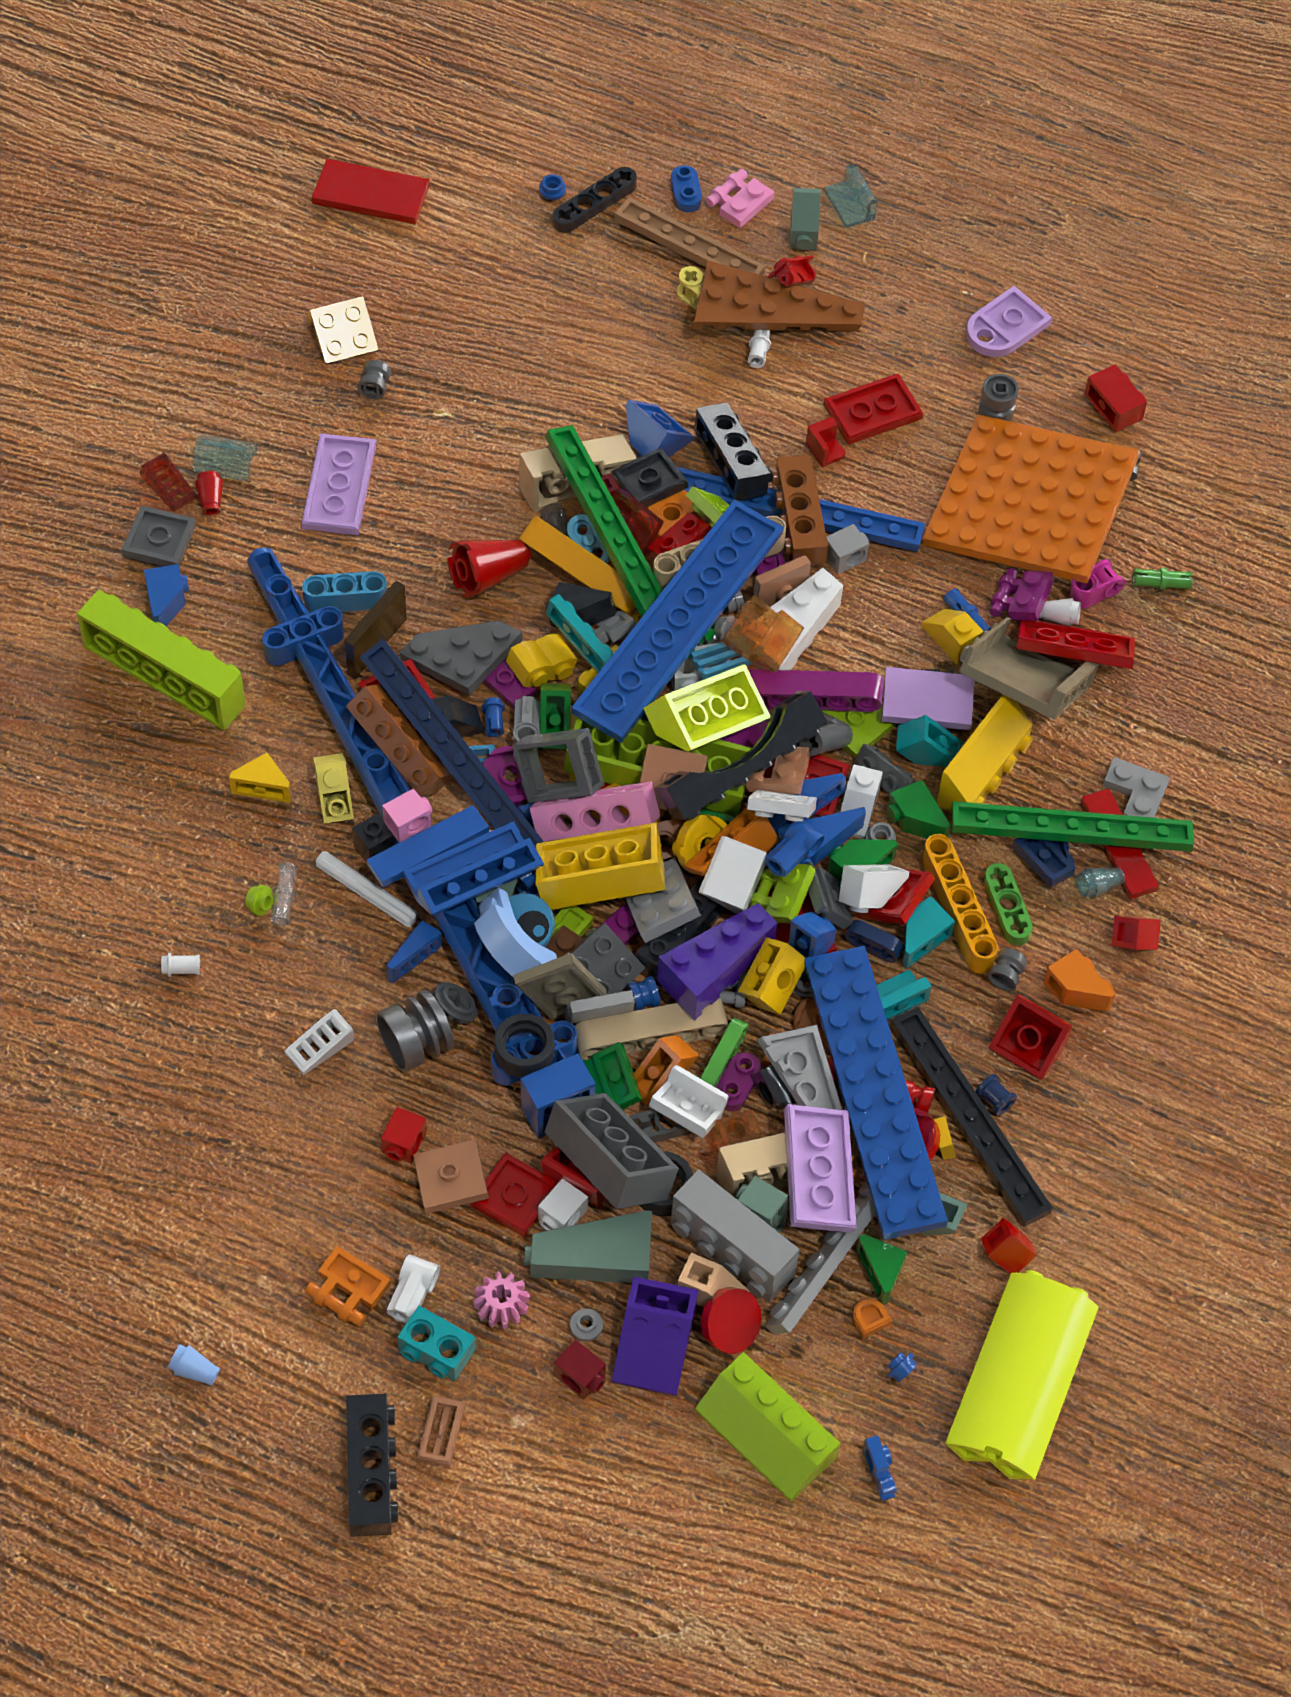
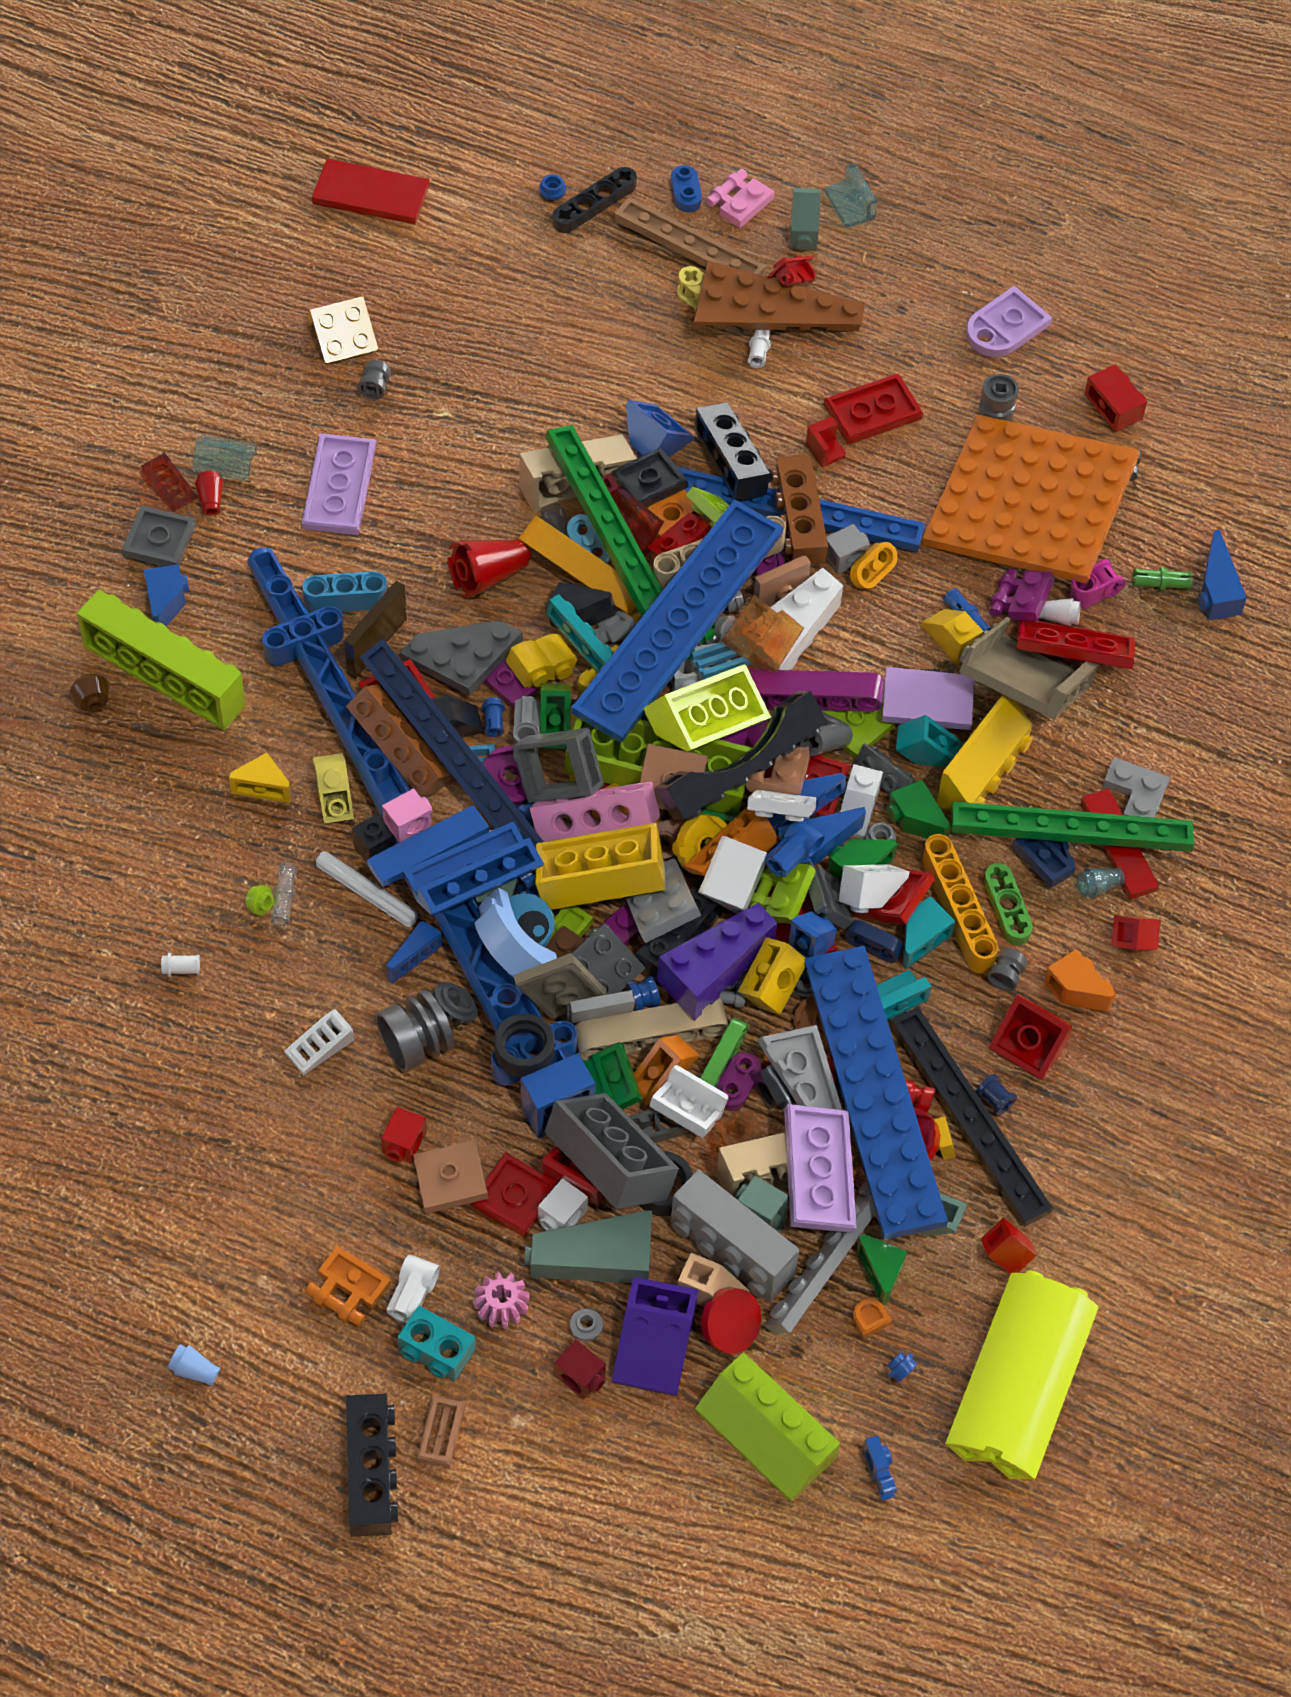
none -> reddish brown cone [69,674,110,712]
none -> light orange plate [850,542,898,589]
none -> blue slope [1198,530,1247,620]

